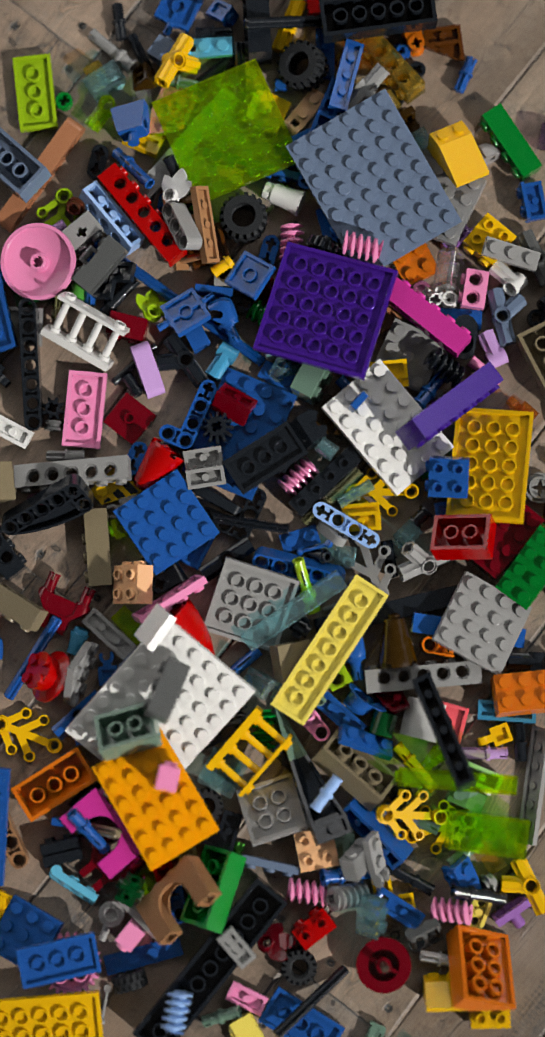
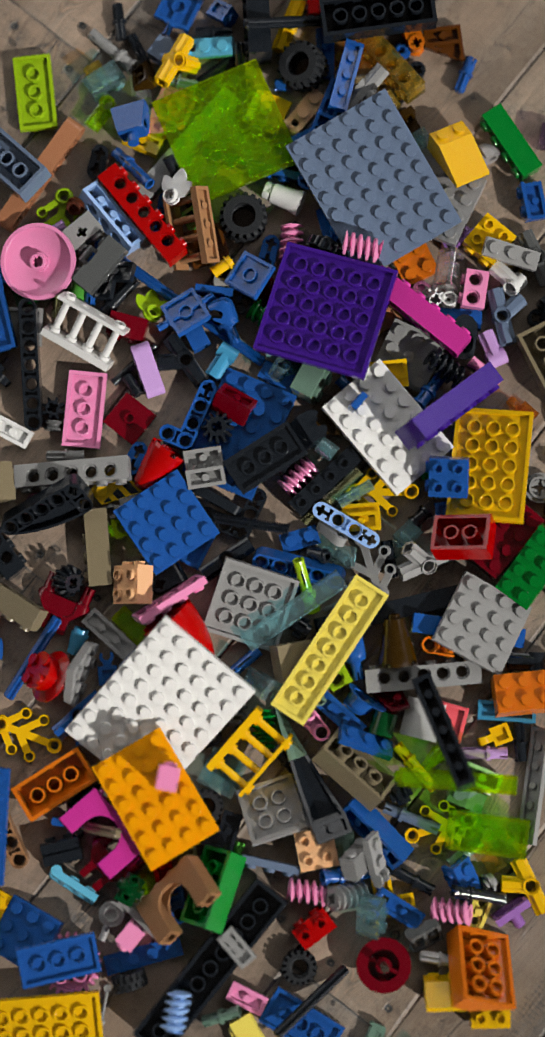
green bush [56,92,73,111] -> none
blue pin [66,808,111,854] -> none
sand green brick [93,702,163,761] -> none
white tile [134,603,175,651] -> none
dark grey brick [142,657,191,724] -> none
light grey beam [162,202,203,250] -> none
dark red plate [257,923,296,961] -> none
blue hinge [296,540,333,556] -> none
light blue pin [310,774,343,813] -> none
yellow plant [376,789,448,841] -> none
none -> black gear [51,564,85,597]

